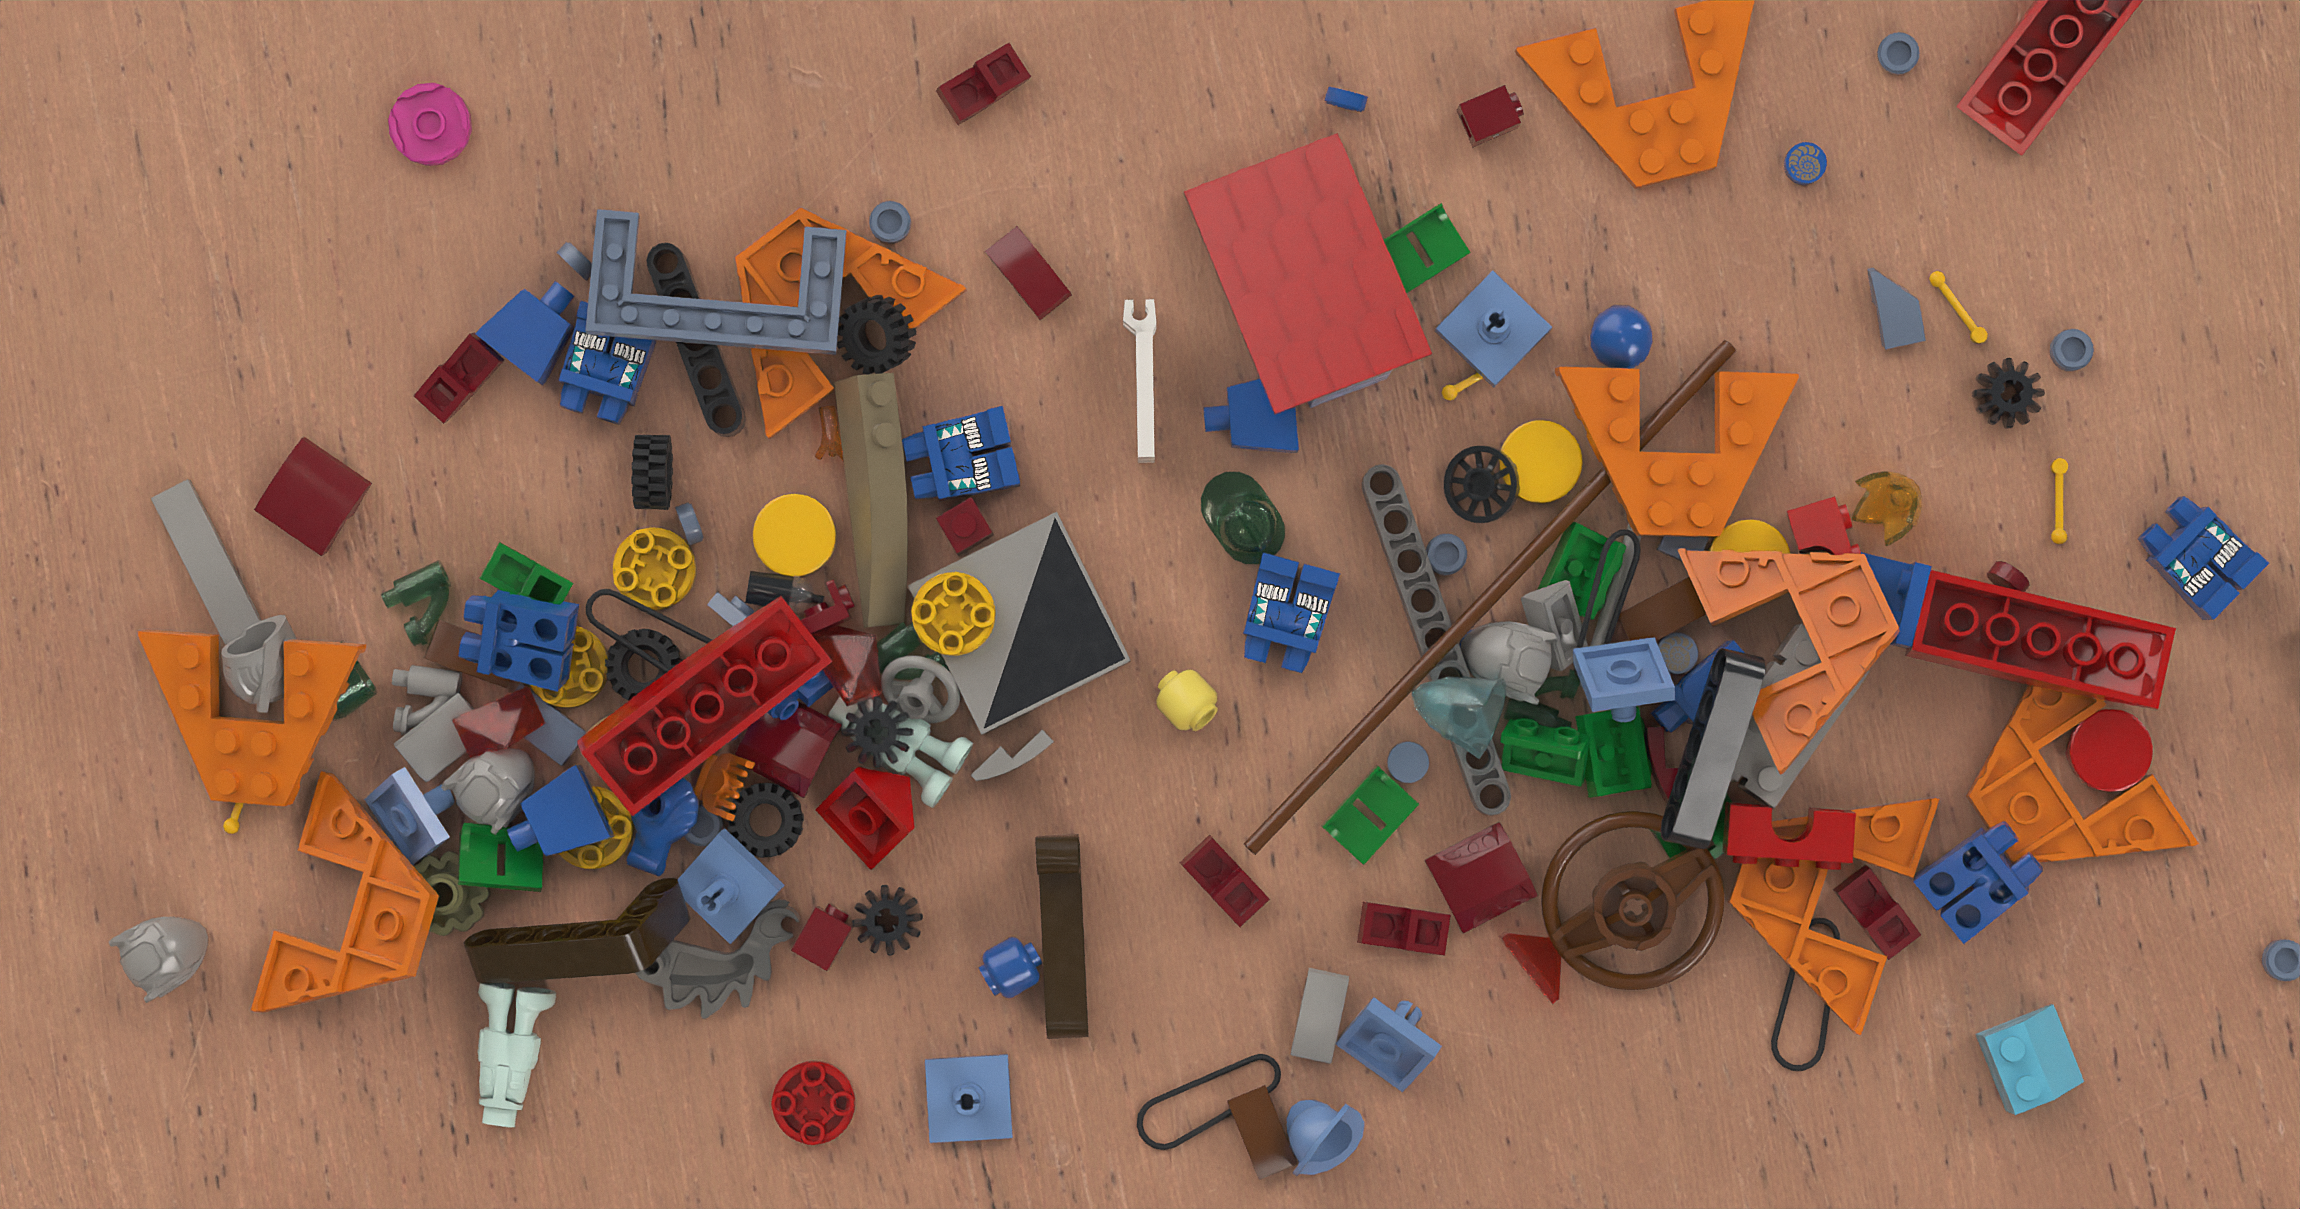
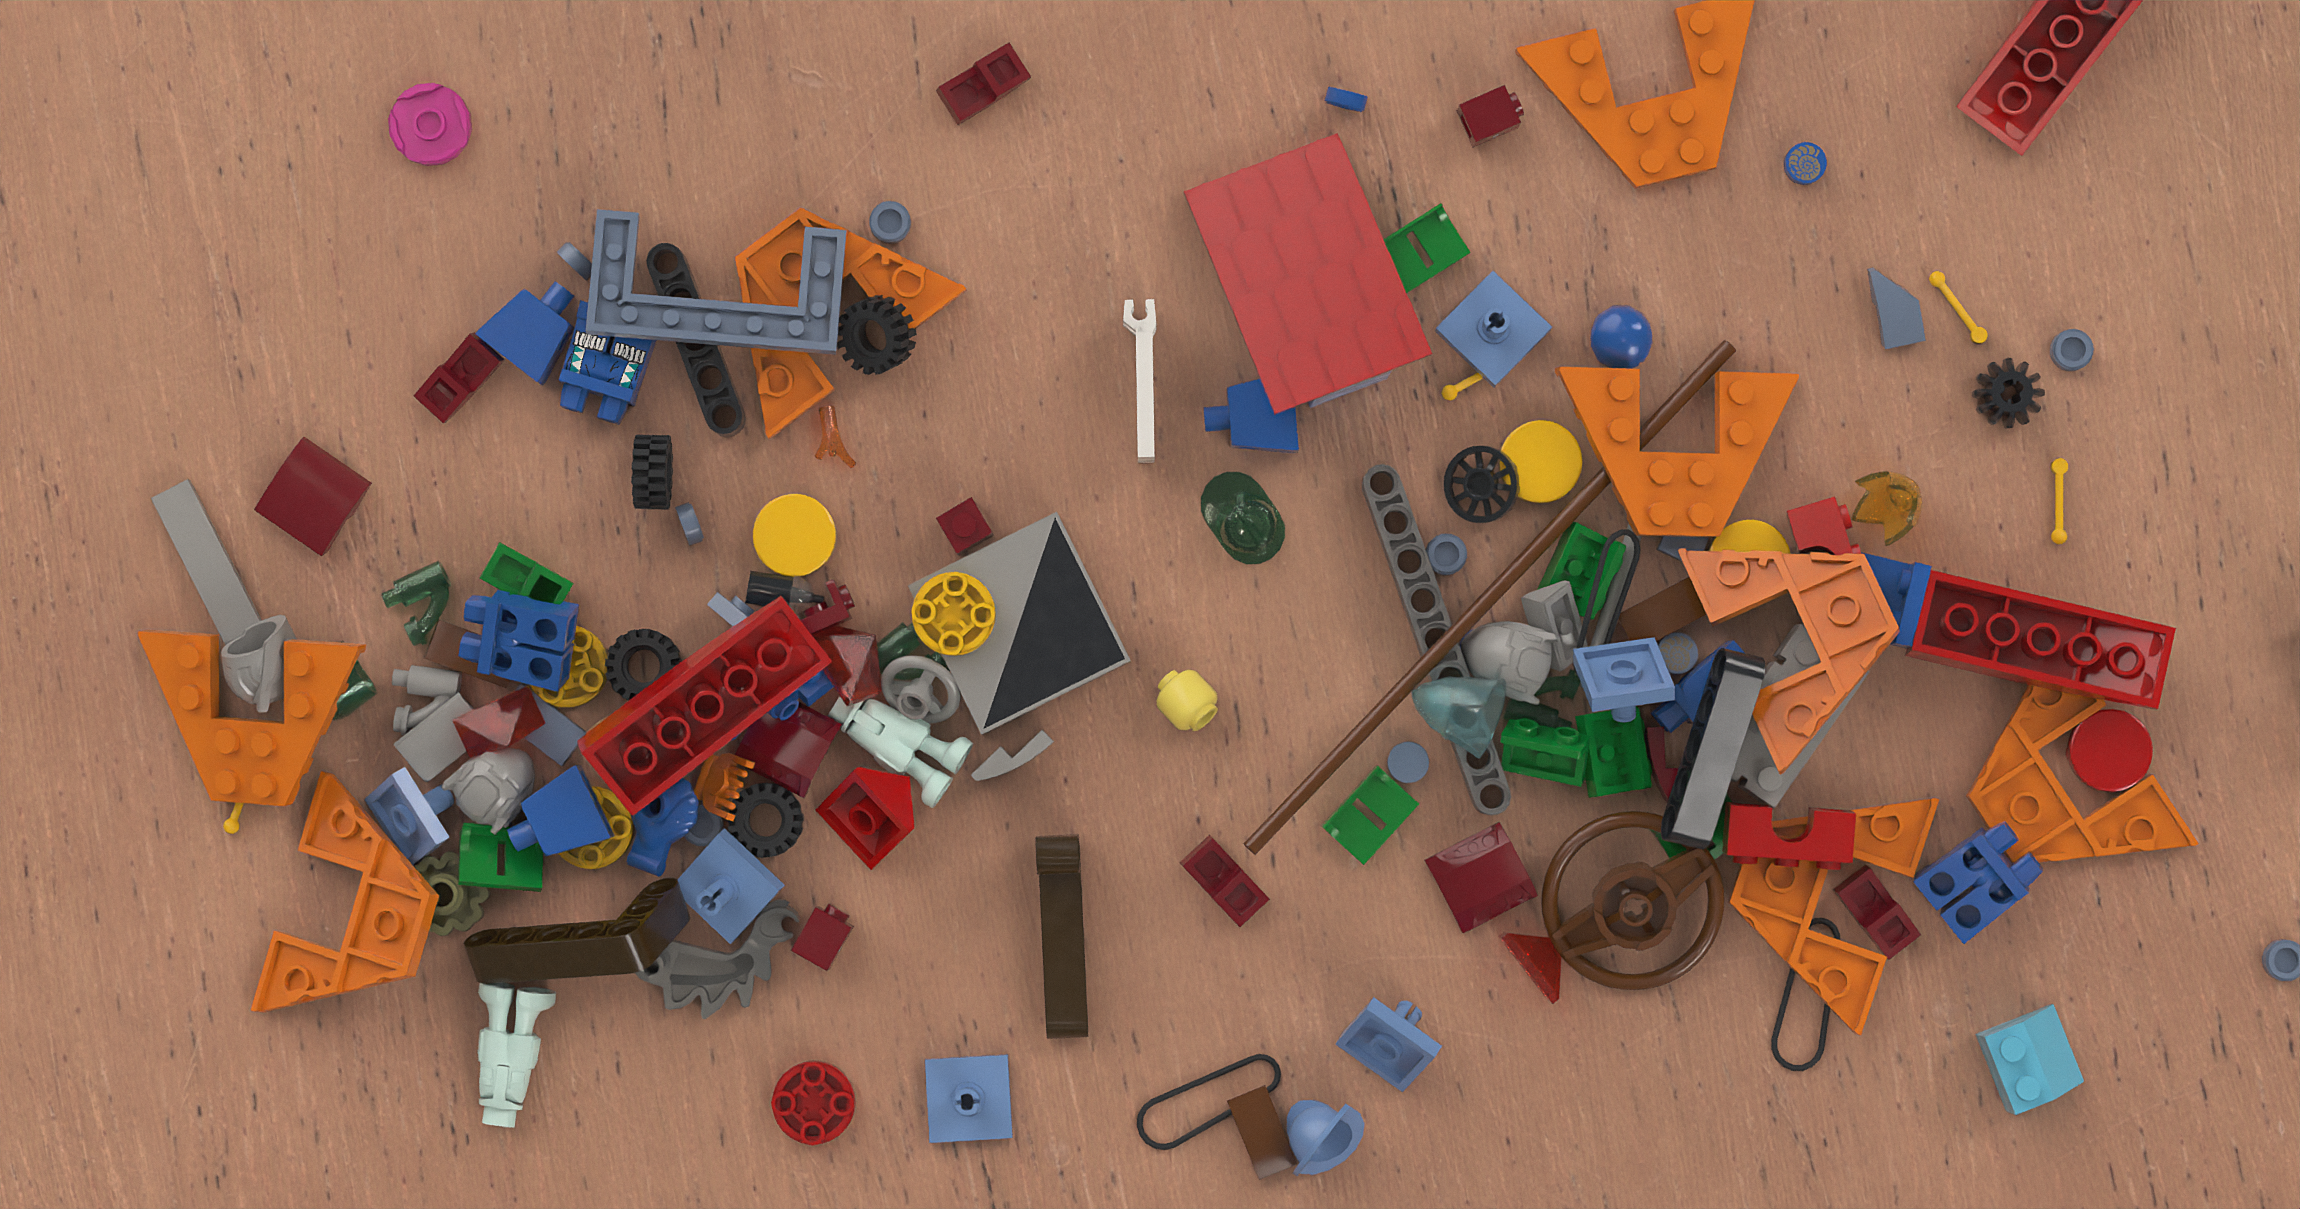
light grey helmet [109,917,208,1003] -> none
black piece [586,589,712,673] -> none
yellow tile [613,527,696,610] -> none
dark tan slope [834,373,908,628] -> none
black gear [842,697,914,768] -> none
black gear [852,885,923,956] -> none
blue hips [902,406,1020,502] -> none
blue head [978,937,1043,999] -> none
dark red slope [985,226,1072,320] -> none
blue hips [1243,553,1340,673] -> none
light grey slope [1290,968,1349,1064] -> none
dark red slope [1357,901,1451,956] -> none
sand blue tile [1877,32,1920,75] -> none
dark red tile [1987,561,2030,592] -> none
blue hips [2138,496,2269,620] -> none

